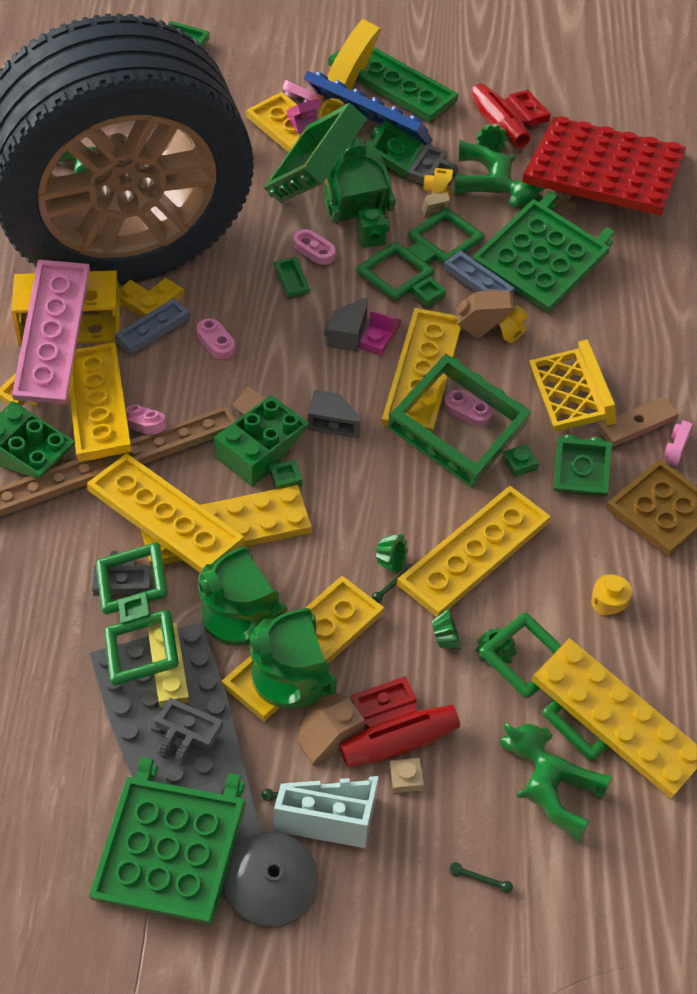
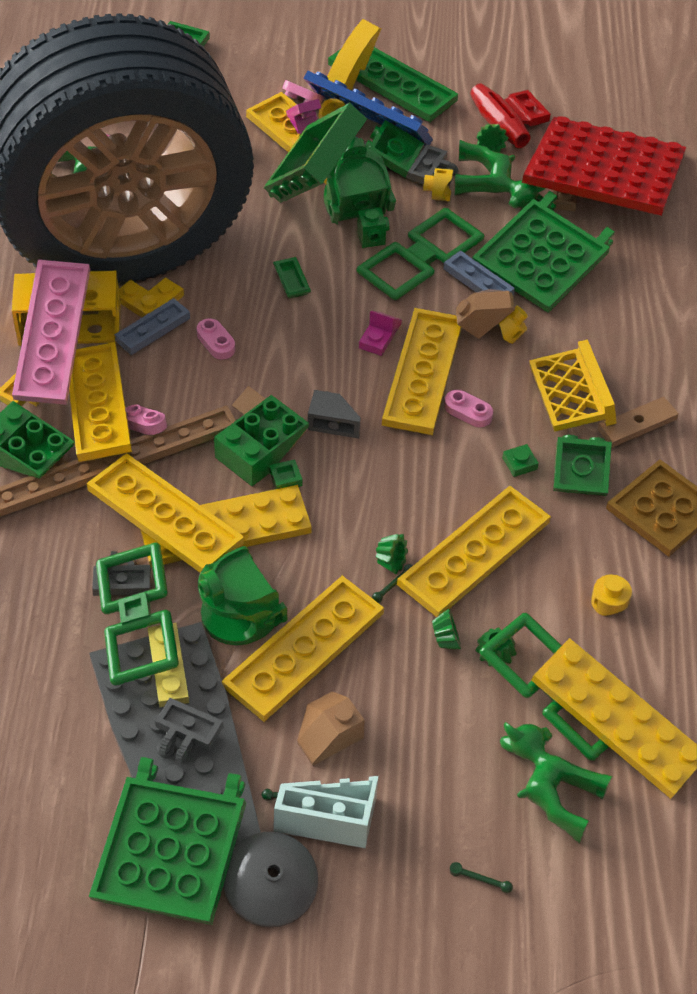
green animal [249,608,337,708] -> none
bright pink plate [294,229,335,265] -> none
dark grey slope [324,298,368,352] -> none
red plate [339,676,460,767] -> none
green window [387,353,531,488] -> none
tan plate [389,758,424,793] -> none
green plate [411,276,446,308] -> none
tan plate [421,192,450,217] -> none
bright pink plate [663,420,693,467] -> none

